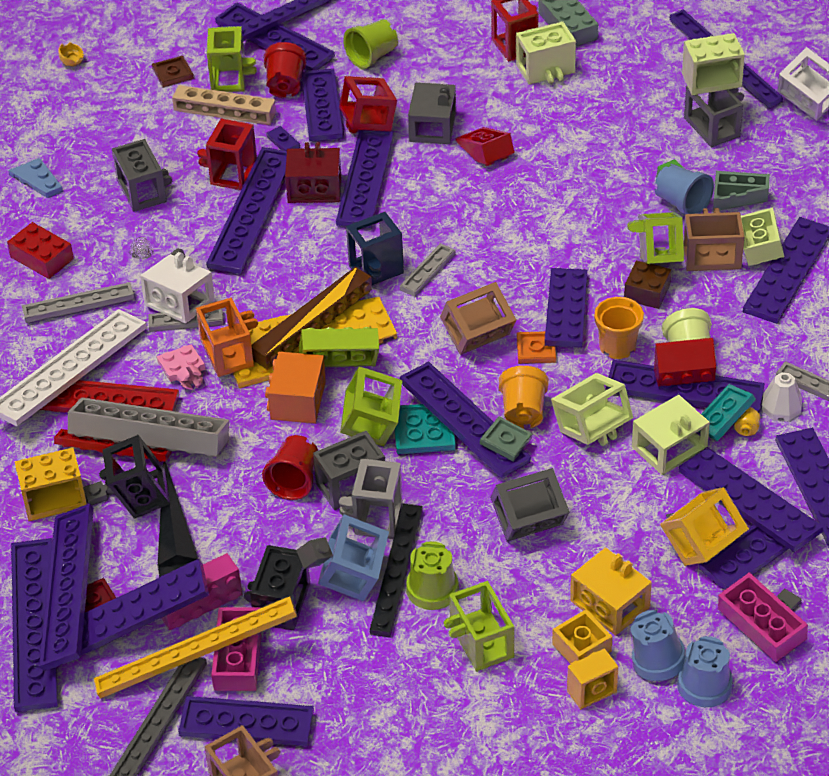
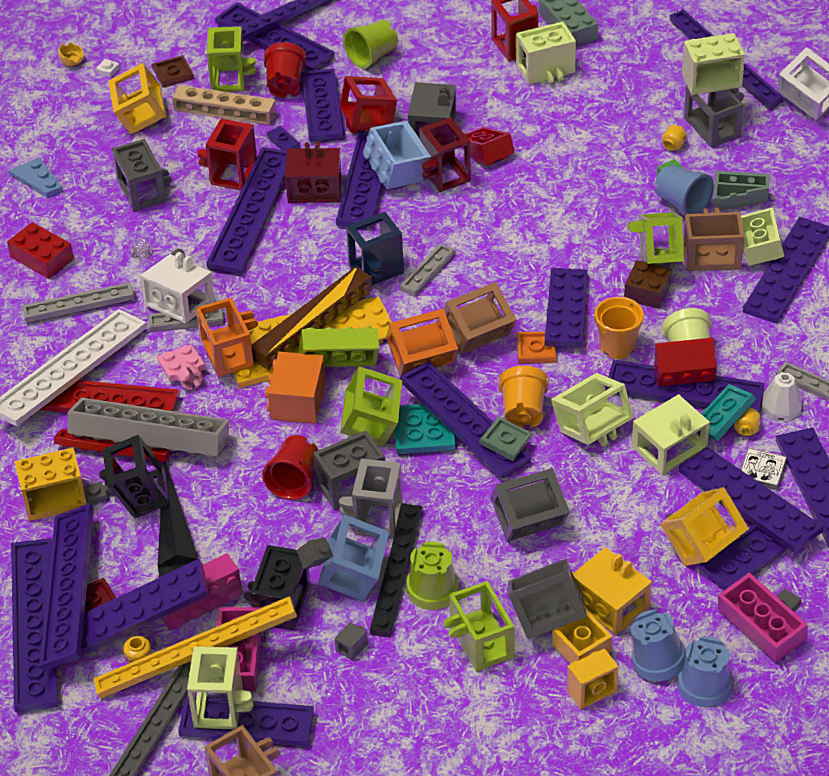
none -> white plate [96,59,120,78]
none -> yellow piece [108,62,166,134]
none -> yellow head [123,636,152,664]
none -> yellowish green piece [187,647,254,729]
none -> dark grey brick [335,622,368,661]
none -> light blue container [363,121,431,189]
none -> orange piece [386,308,458,376]
none -> dark red piece [420,117,471,192]
none -> dark grey piece [508,558,587,639]
none -> yellow head [661,125,687,151]
none -> tile [741,448,787,490]

